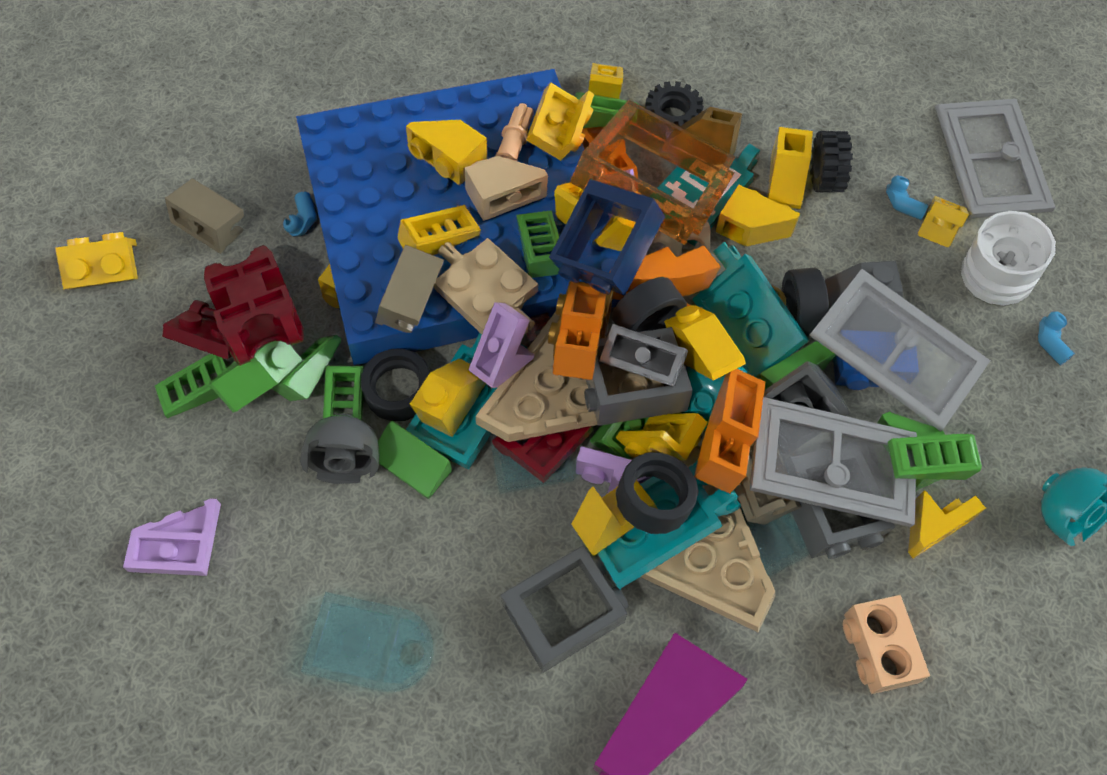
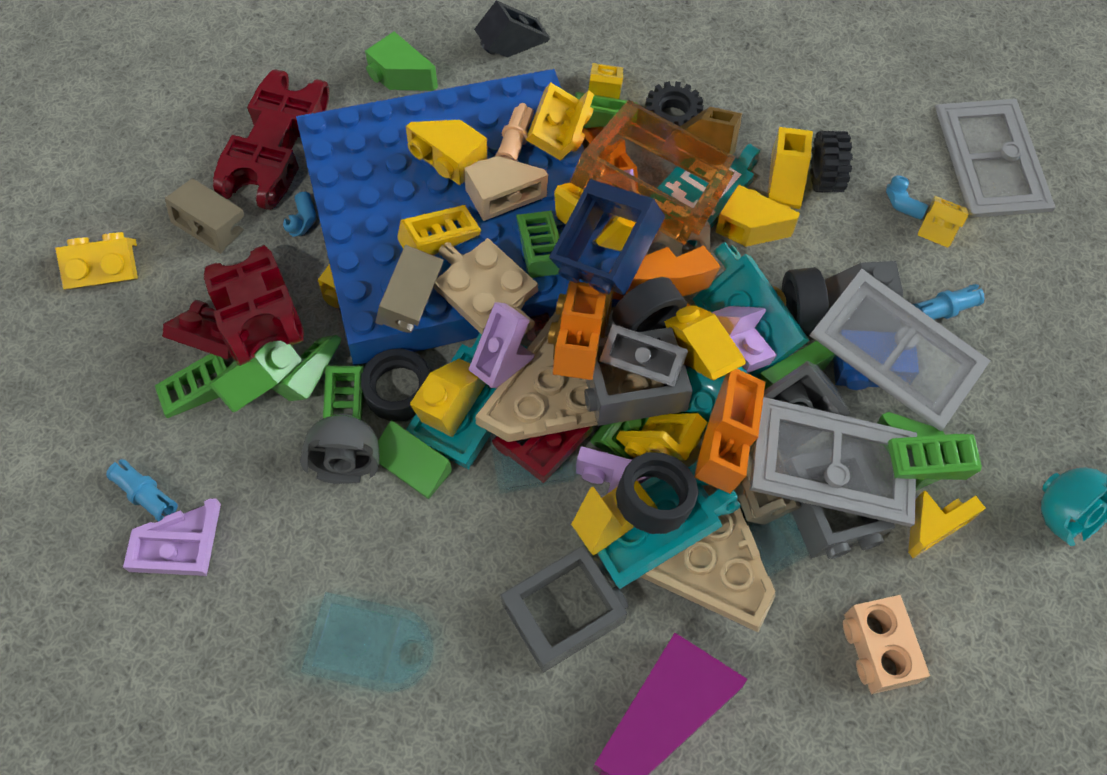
white wheel [961,211,1056,306] -> none
dark azure arm [1038,312,1075,366] -> none
none -> dark azure pin [106,459,178,522]
none -> dark red piece [213,69,329,210]
none -> bright green slope [365,31,438,91]
none -> black slope [474,0,550,58]
none -> lavender slope [712,306,777,373]
none -> dark azure pin [912,284,985,320]

